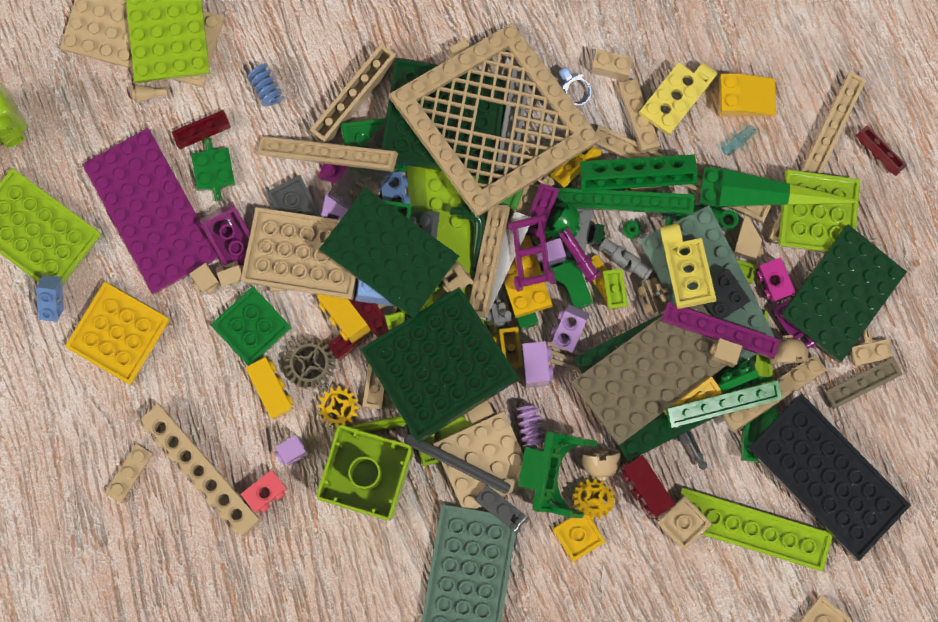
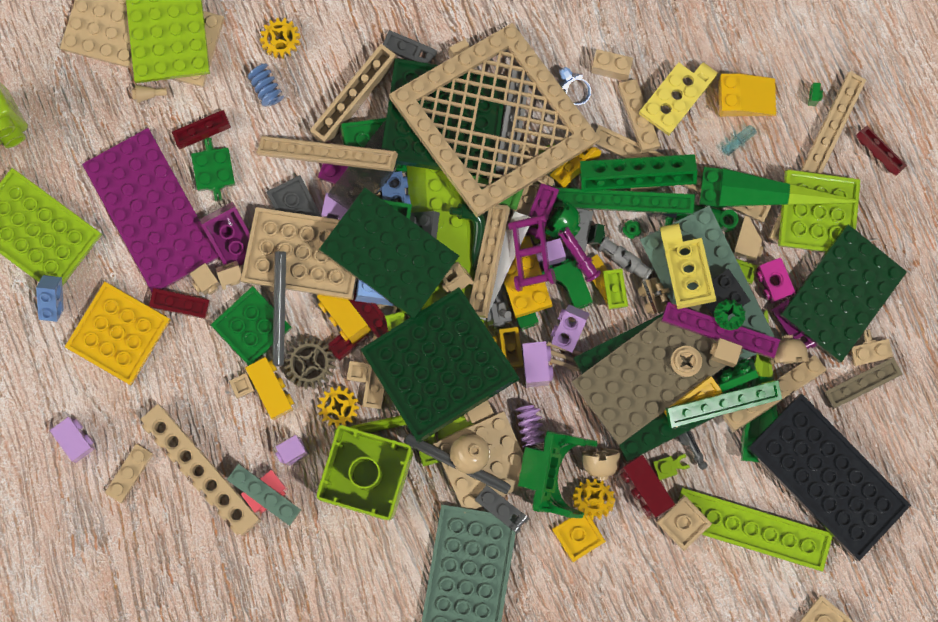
none -> lavender brick [50,417,95,463]
none -> dark red plate [149,288,210,320]
none -> sand green plate [227,464,302,526]
none -> tan plate [229,373,255,399]
none -> yellow gear [260,18,301,59]
none -> dark grey axle [272,251,286,366]
none -> tan plate [347,361,369,383]
none -> dark grey plate [383,30,437,64]
none -> tan cylinder [450,434,490,474]
none -> lime plate [652,454,690,480]
none -> tan gear [671,346,702,377]
none -> green gear [714,299,746,330]
none -> green plate [808,82,823,106]

